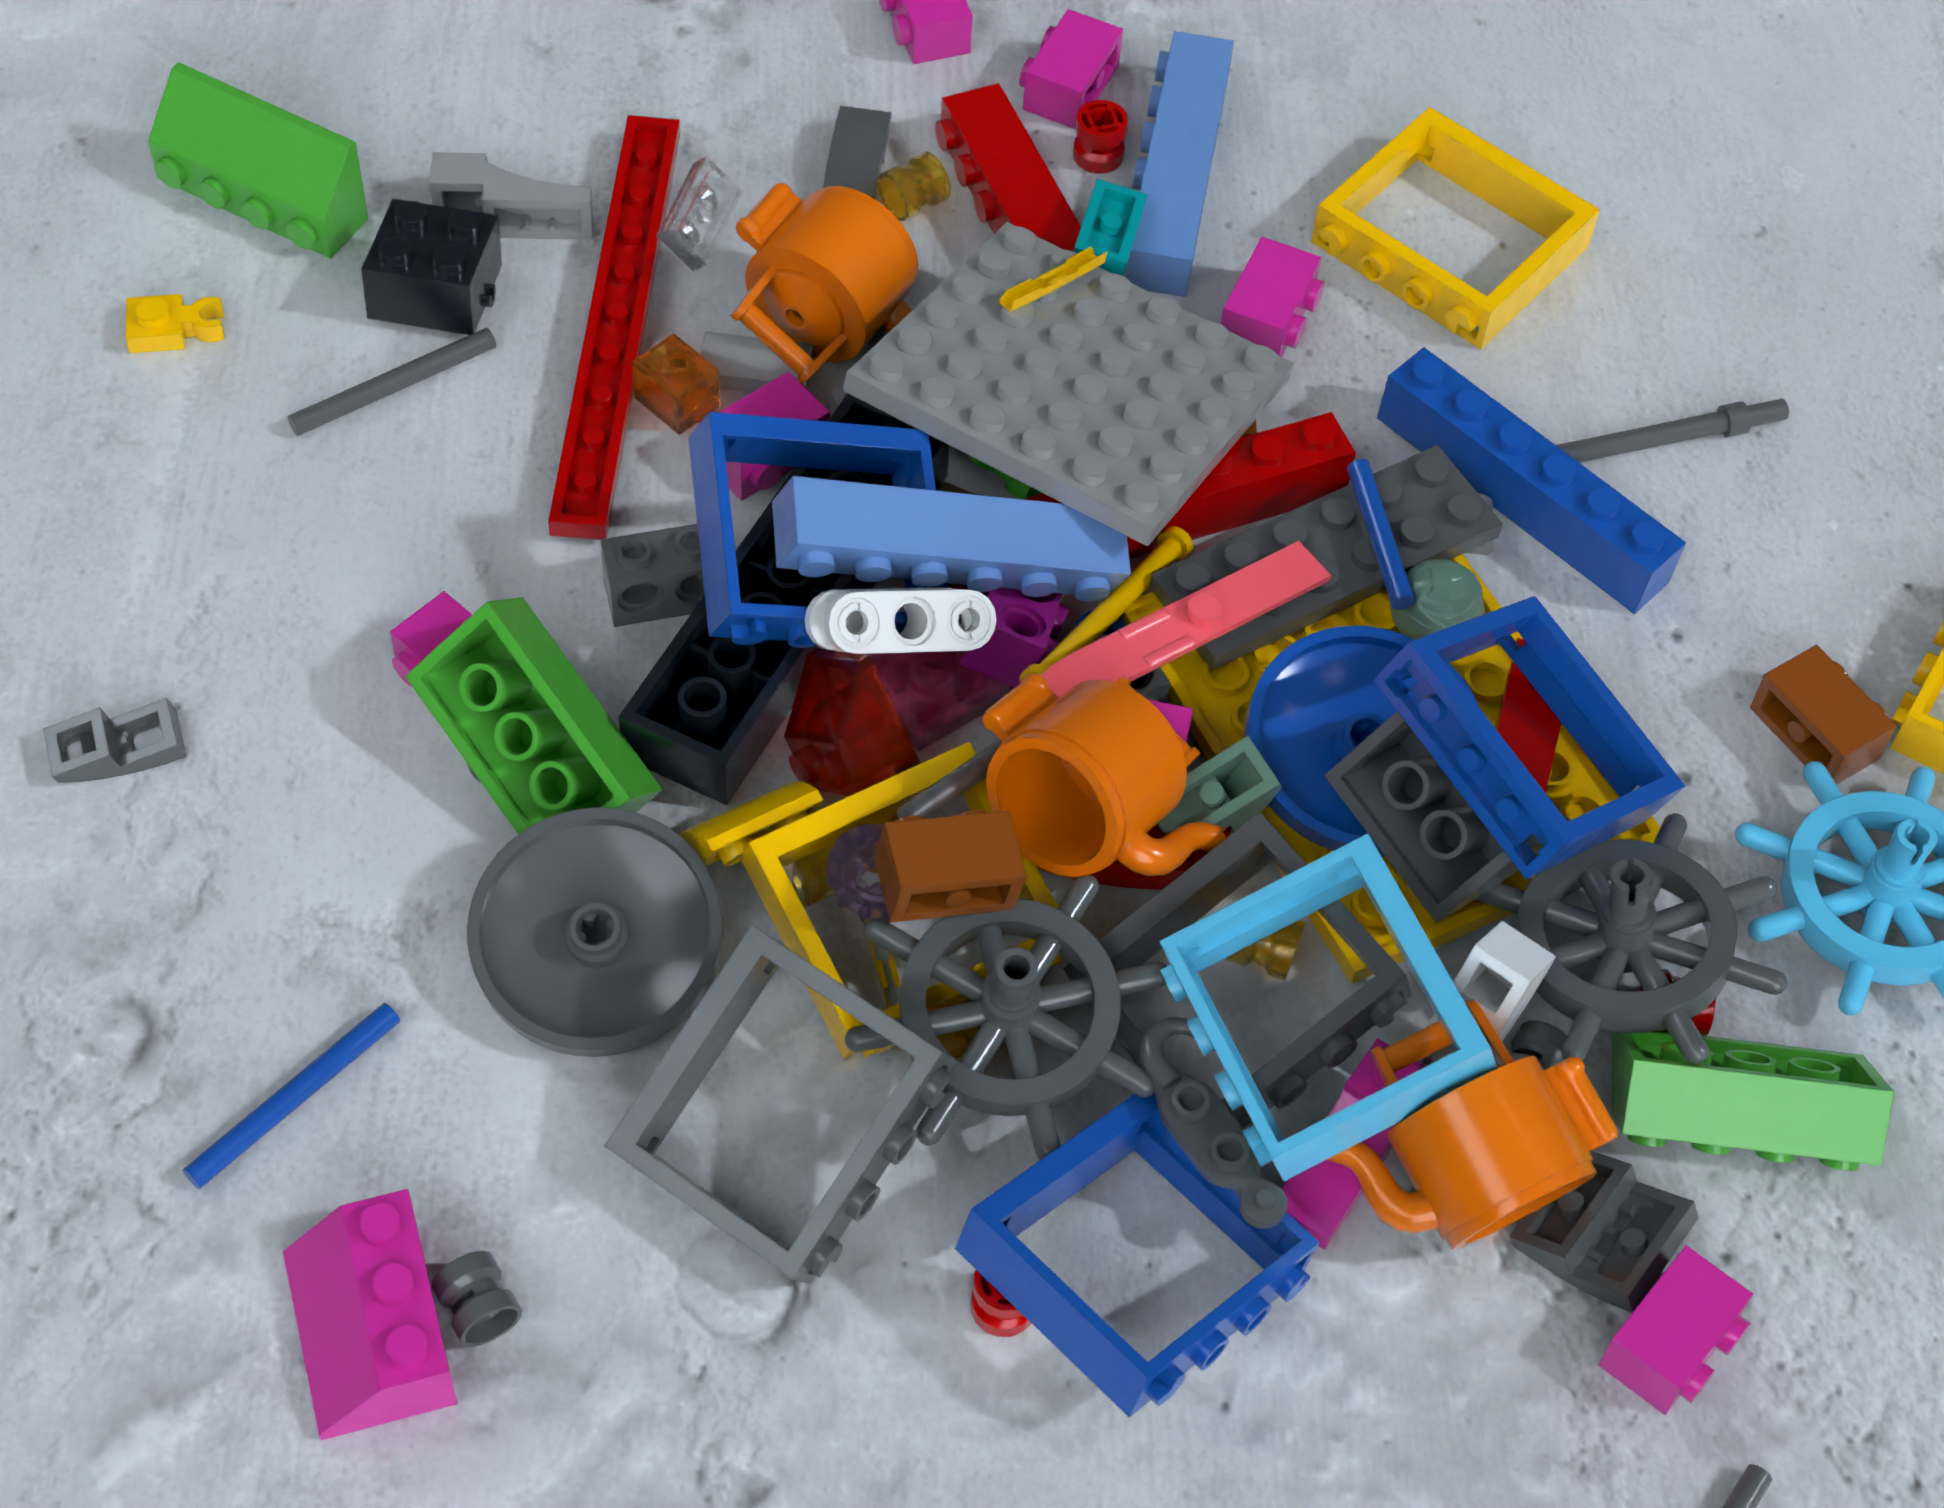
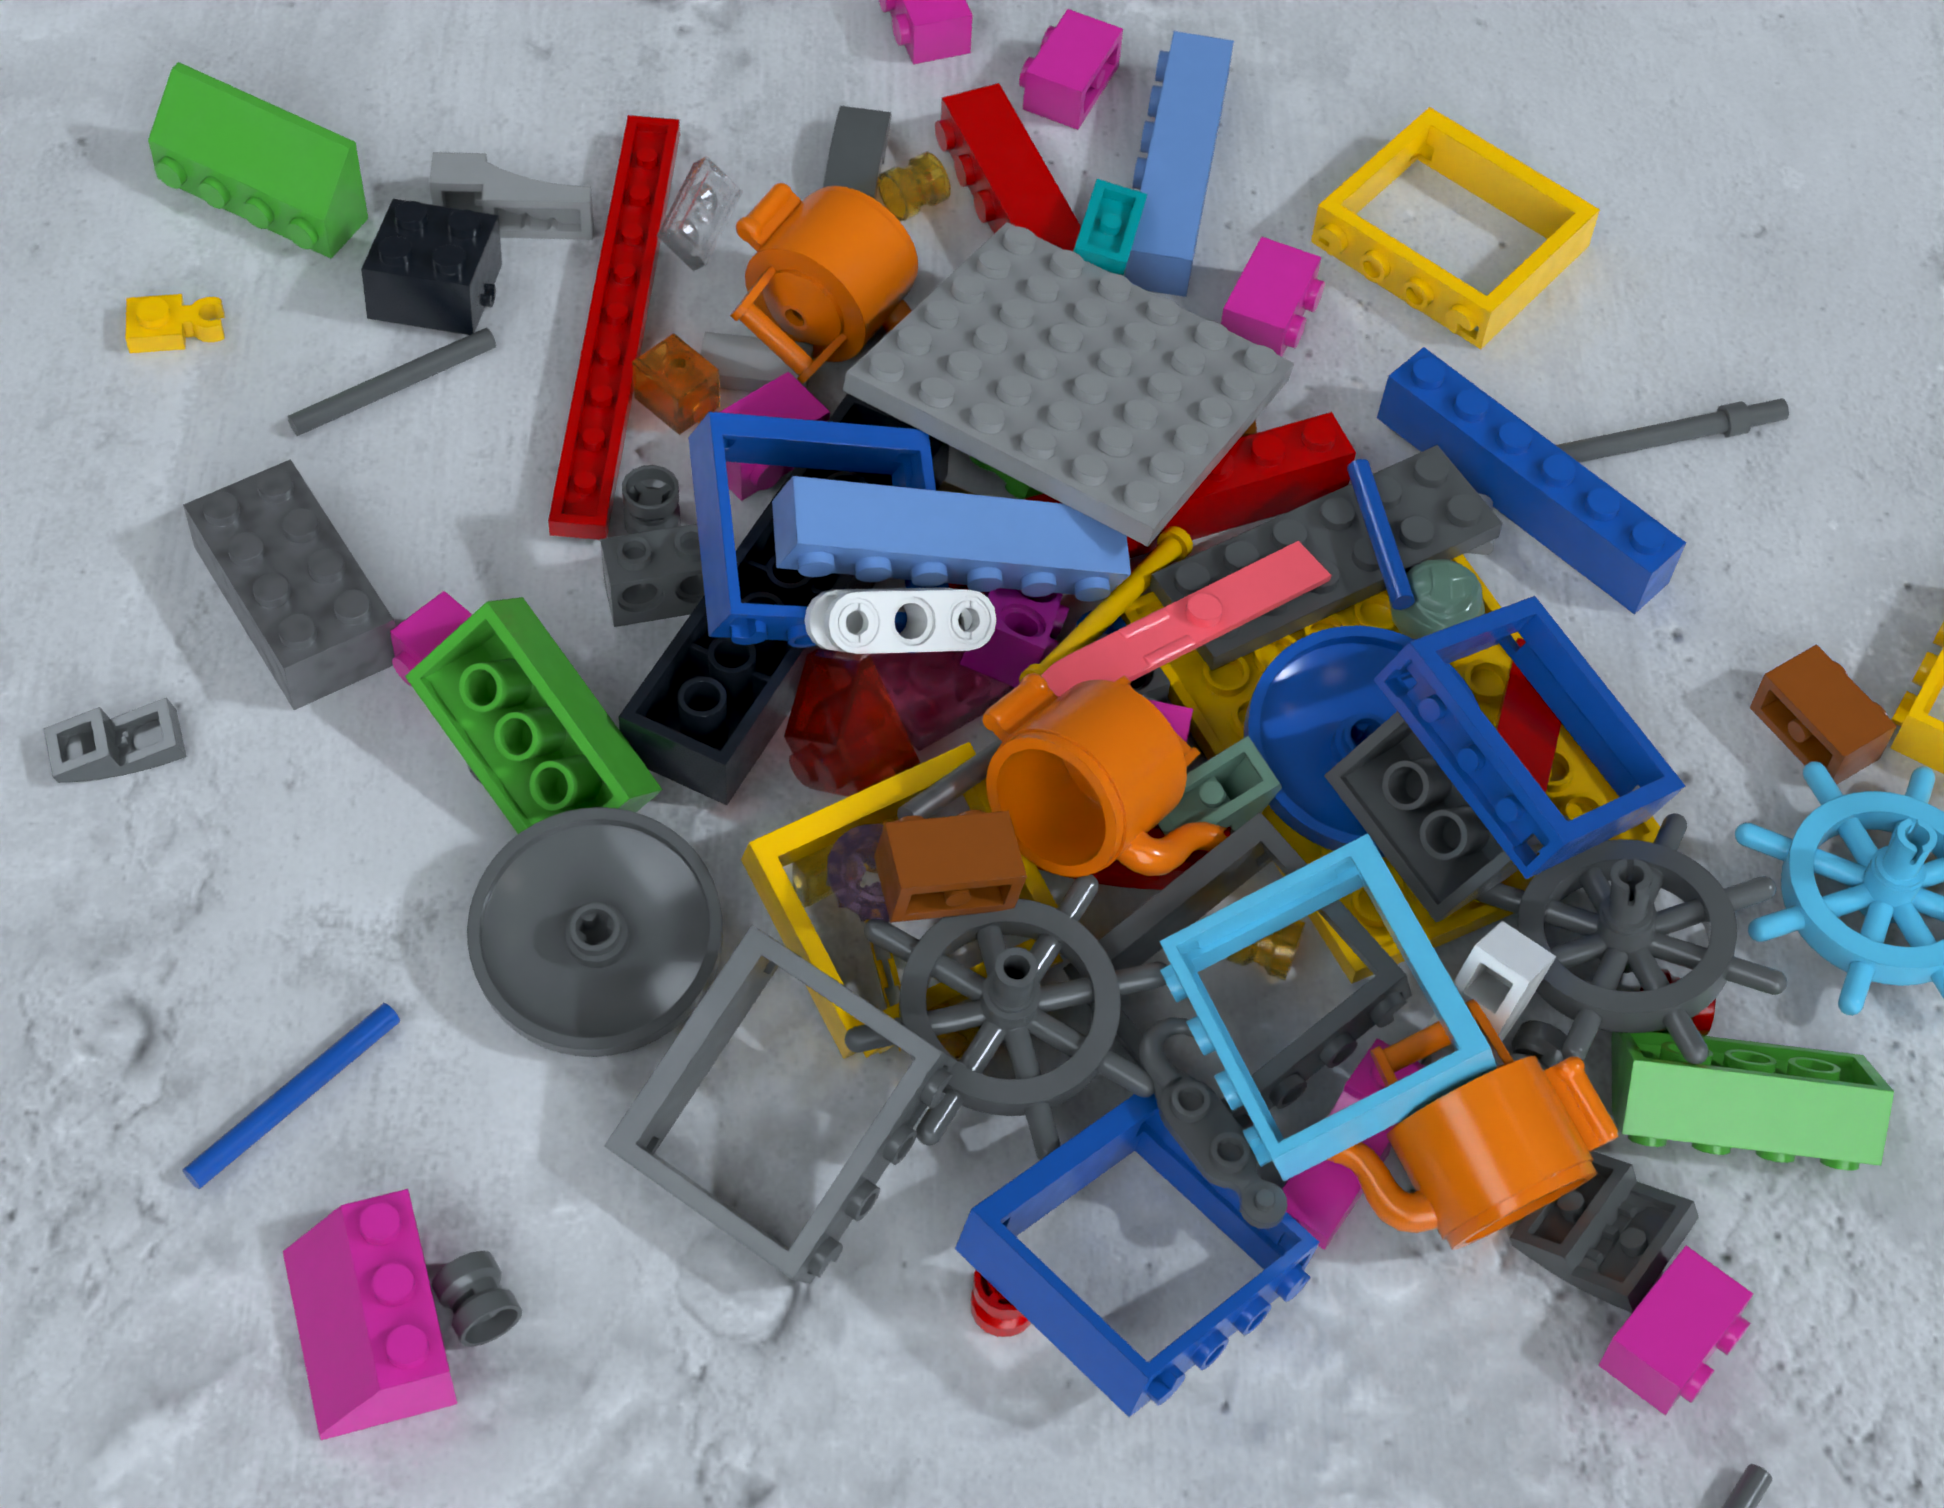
yellow slope [678,781,823,867] -> none
yellow piece [999,246,1108,312] -> none
red wheel [1073,100,1128,174] -> none
none -> flat silver brick [183,459,395,710]
none -> dark grey wheel [622,465,681,535]

